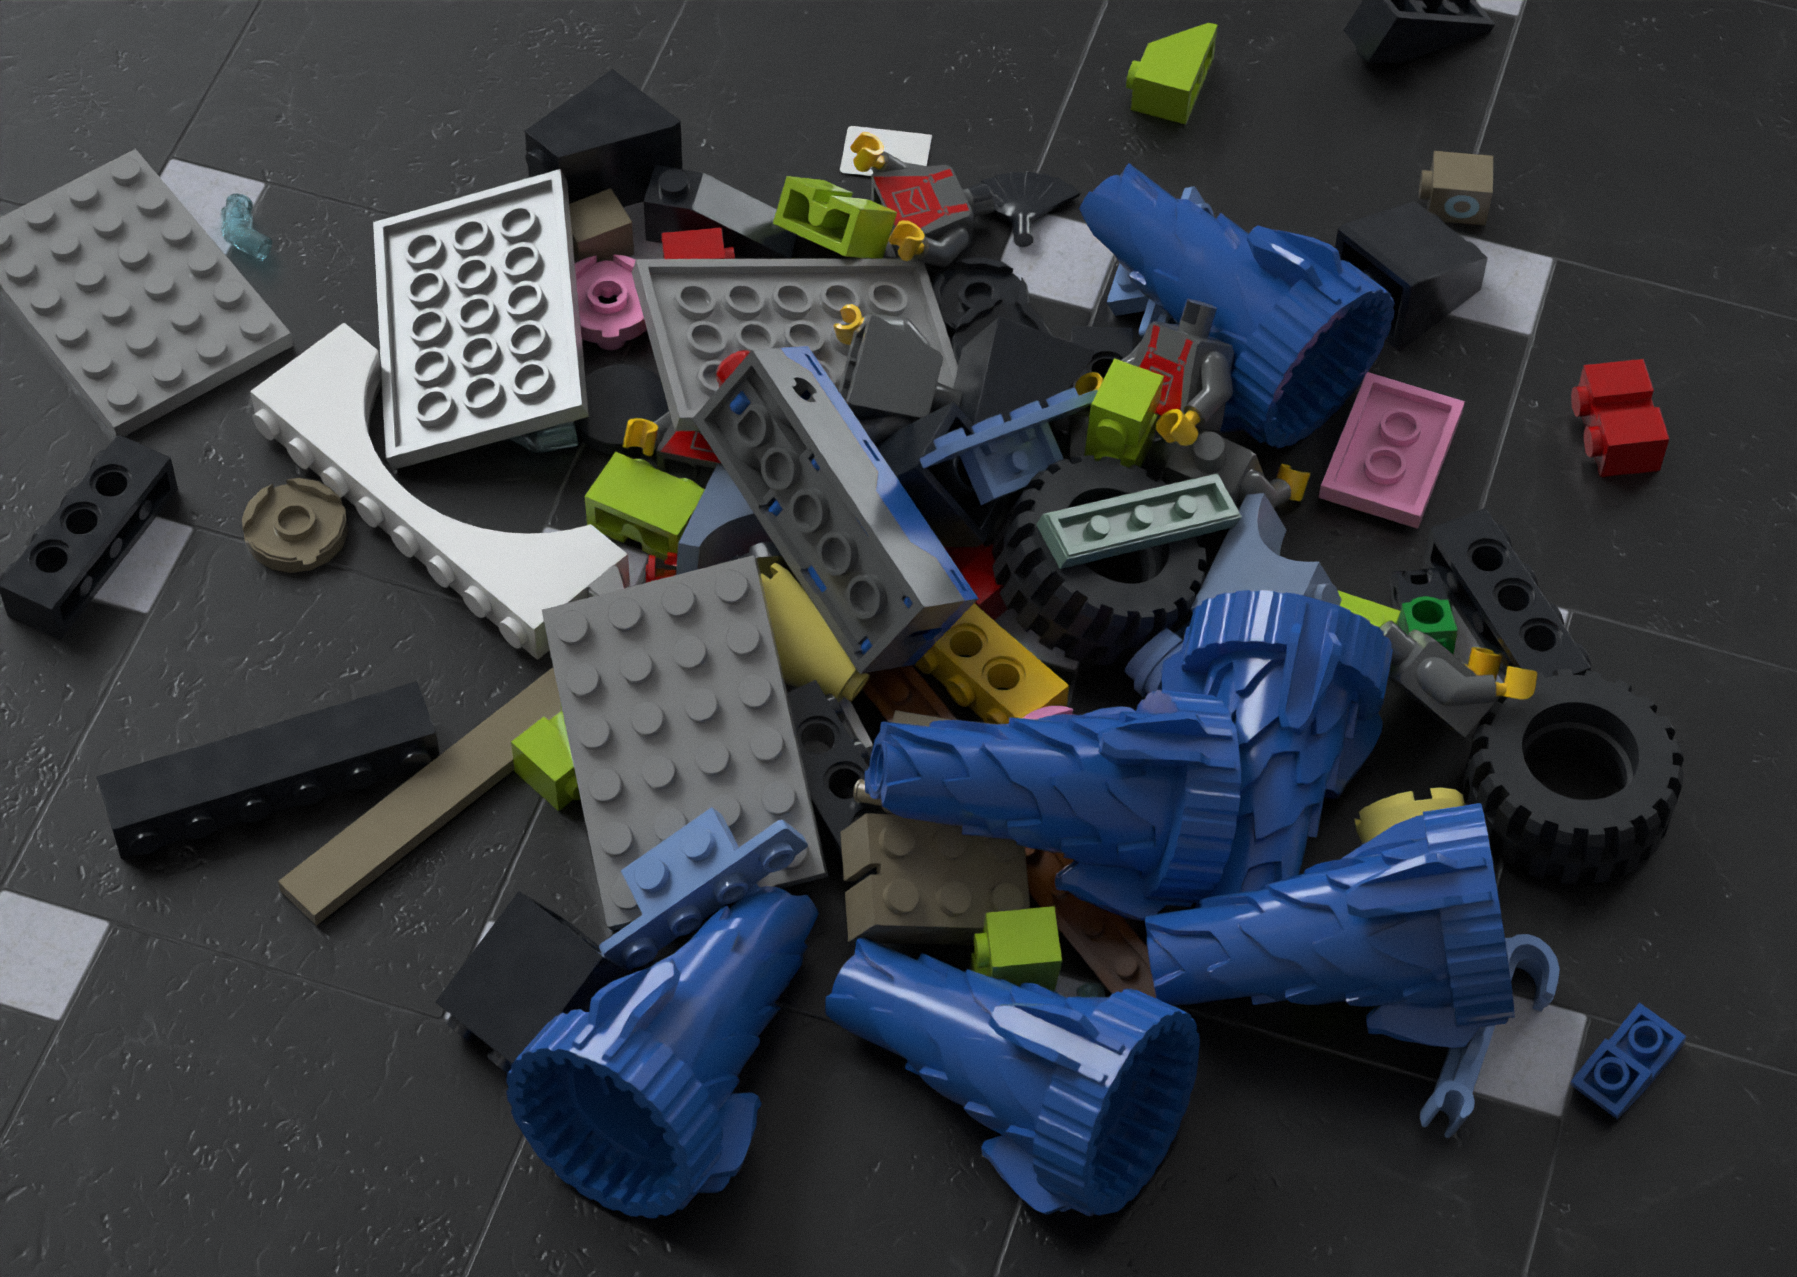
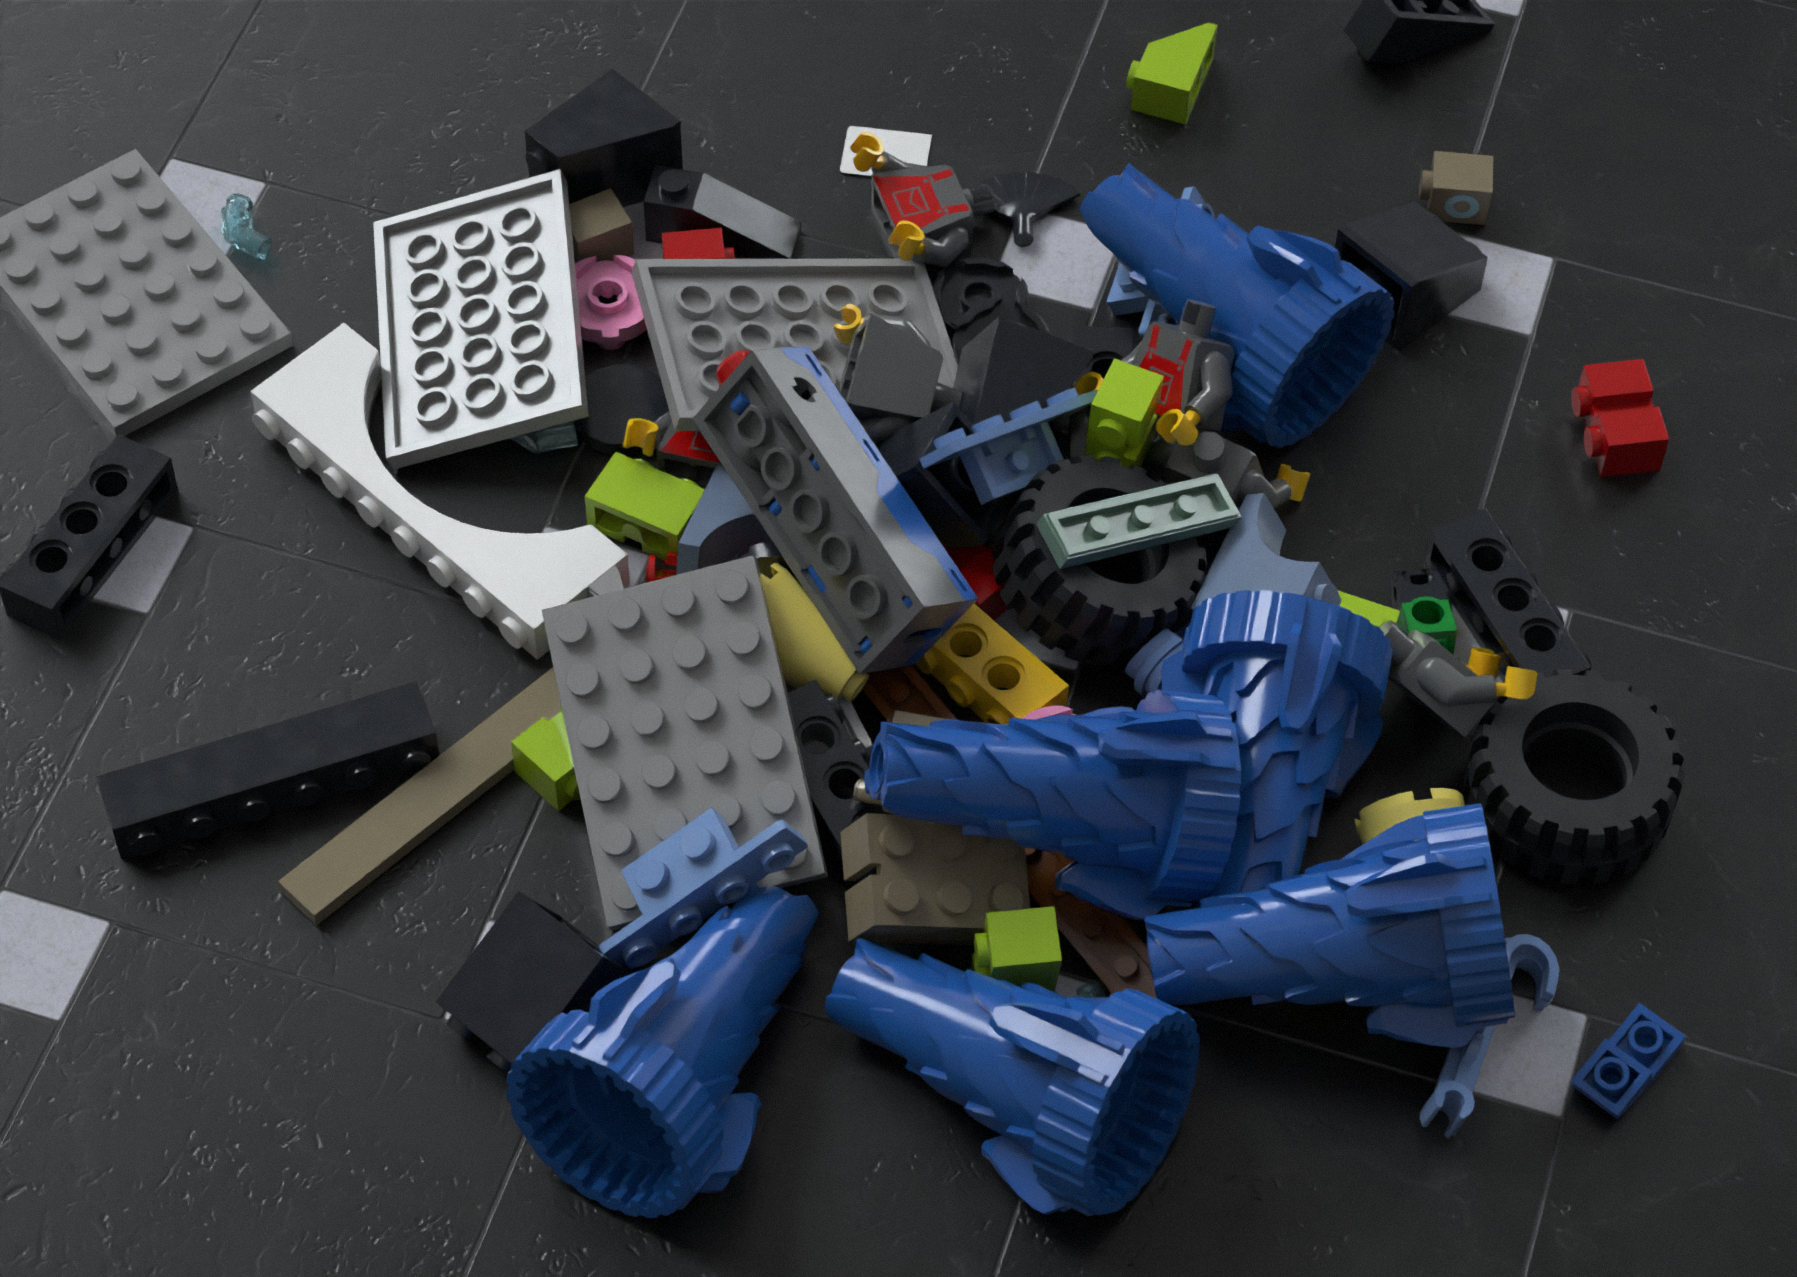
dark tan tile [242,478,349,573] -> none
lime brick [773,176,897,259] -> none
bright pink plate [1319,372,1465,529] -> none

